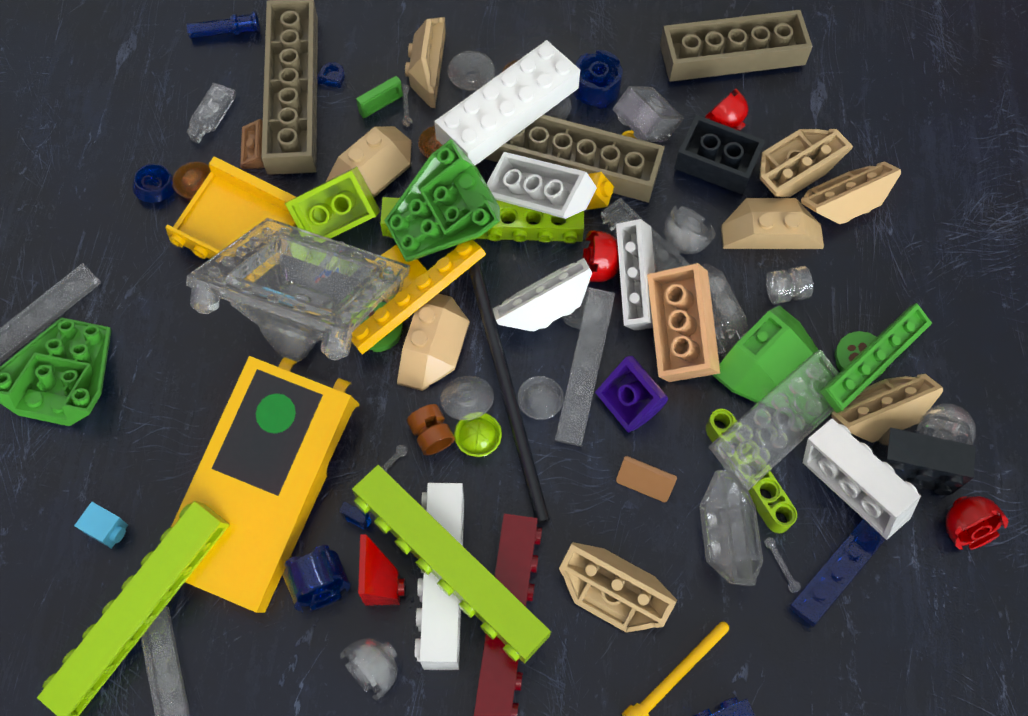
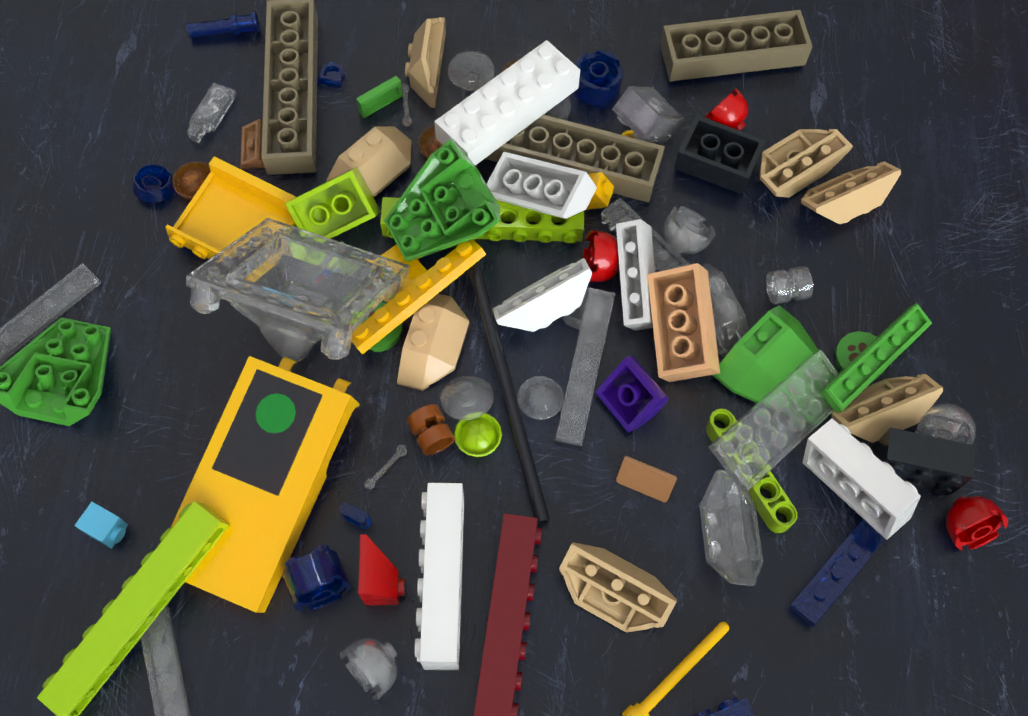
lime brick [352,465,551,664] -> none
tan wedge [721,198,824,249] -> none
clear hinge [765,537,801,593] -> none

